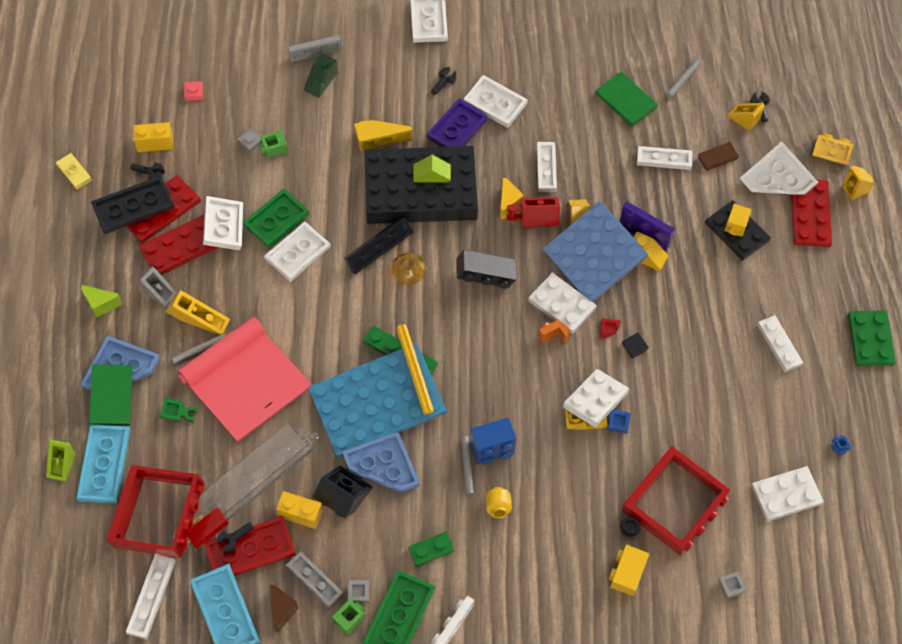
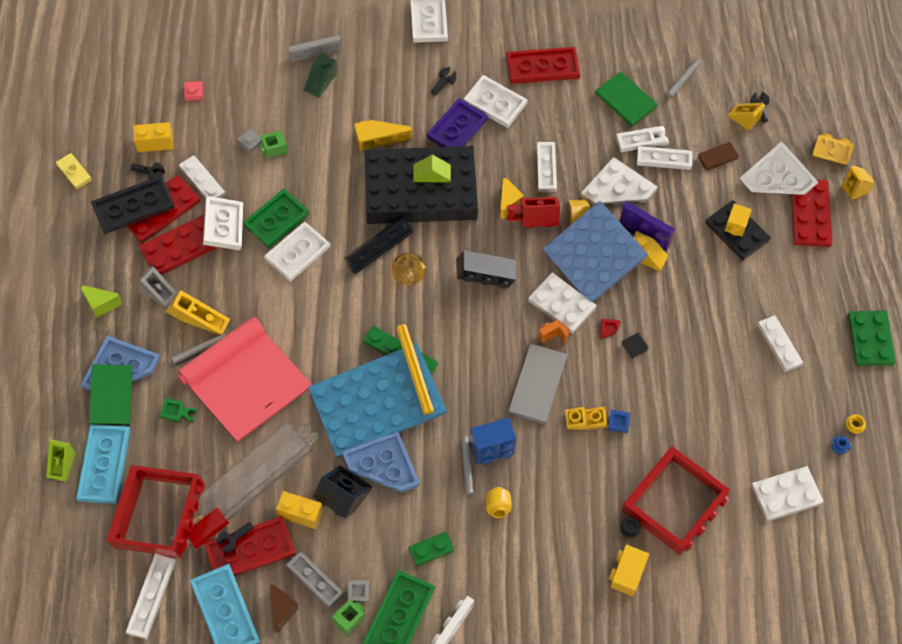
white plate [563,369,629,428] -> none
light grey plate [718,571,747,599] -> none
none -> white plate [179,155,226,199]
none -> red tile [506,47,580,84]
none -> light grey tile [508,344,568,425]
none -> white plate [580,157,657,206]
none -> white plate [616,126,669,153]
none -> yellow plate [845,415,866,434]

